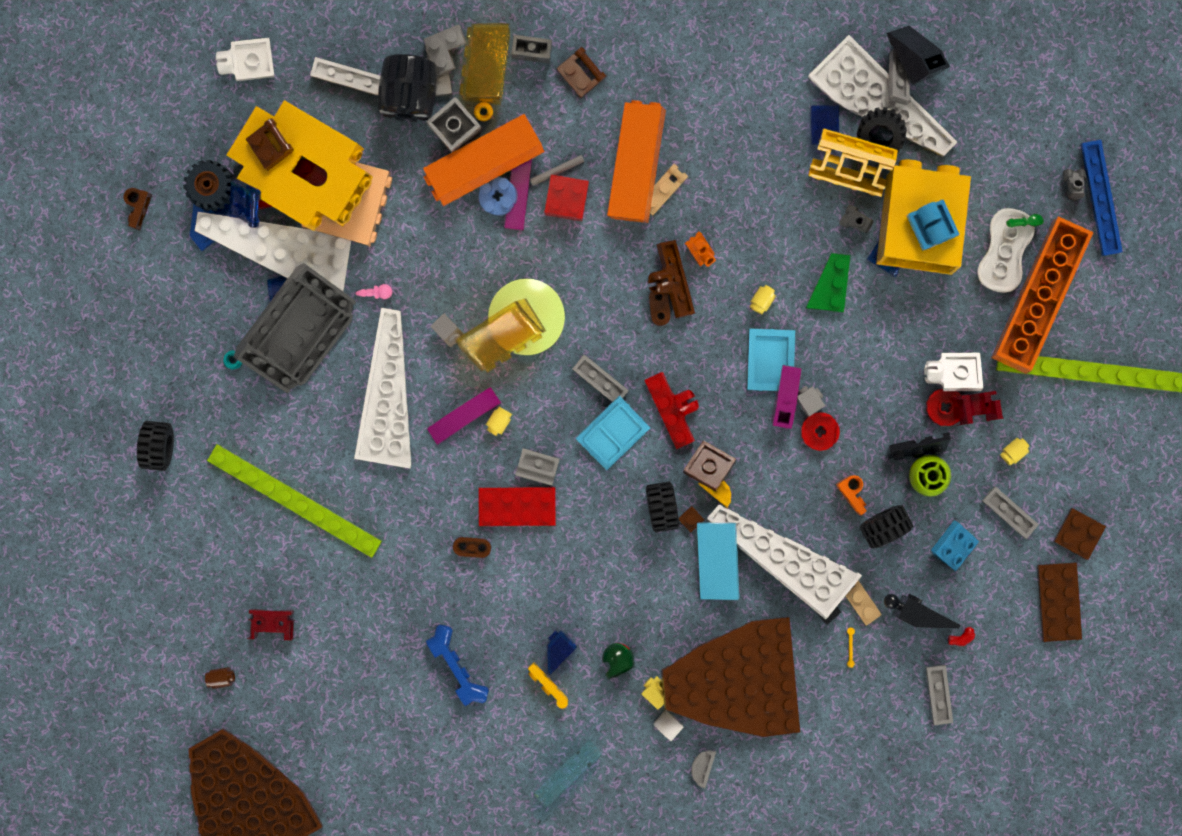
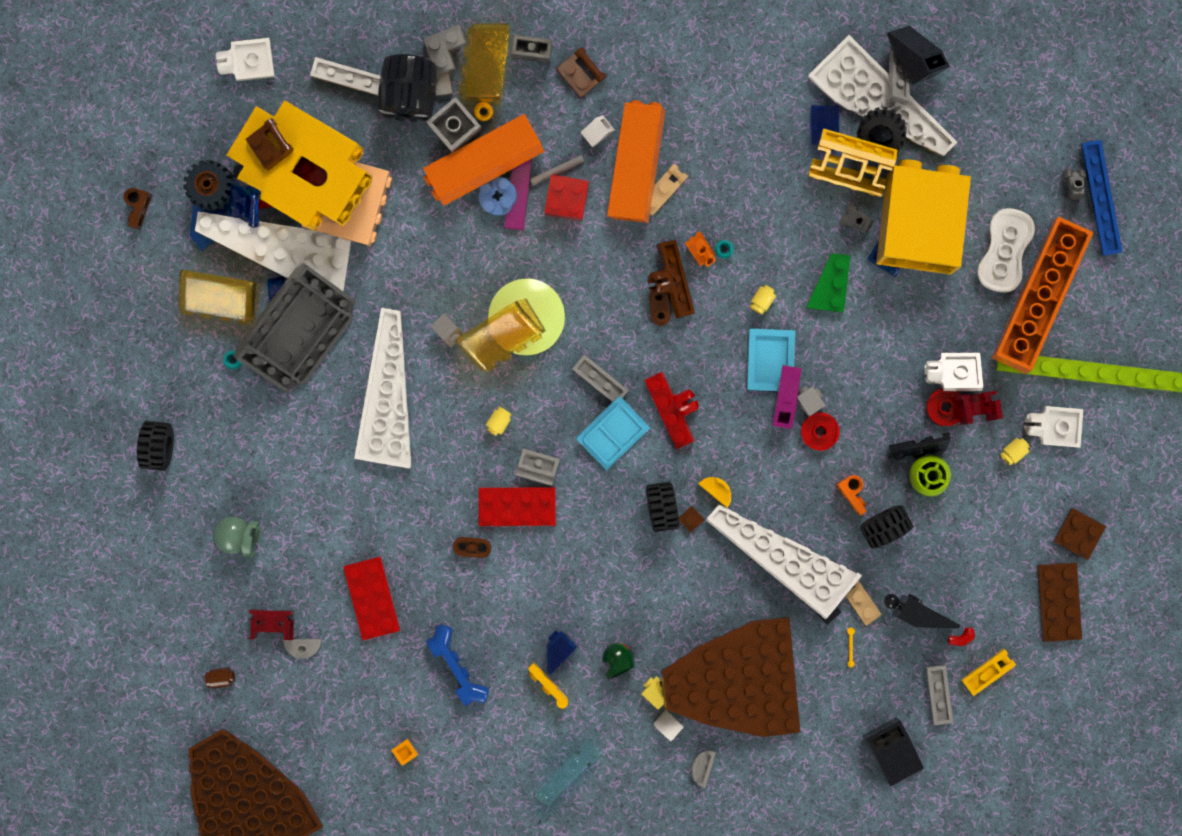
lime plate [207,444,382,558] -> none
bright pink bar [355,284,392,299] -> none
magenta slope [427,387,501,445] -> none
plate [683,440,736,492] -> none
medium azure tile [697,522,739,600] -> none
dark azure plate [907,200,960,251] -> none
dark azure plate [931,520,979,572] -> none
light grey plate [982,486,1039,539] -> none
green piece [1006,214,1044,228] -> none
none -> clear yellow windscreen [178,270,262,325]
none -> sand green tile [213,516,262,559]
none -> light grey plate [283,639,322,659]
none -> red plate [343,556,400,640]
none -> light orange plate [391,738,418,766]
none -> white brick [581,115,615,147]
none -> teal plate [715,240,734,259]
none -> black slope [863,717,924,787]
none -> yellow plate [961,648,1016,696]
none -> white plate [1024,406,1083,448]

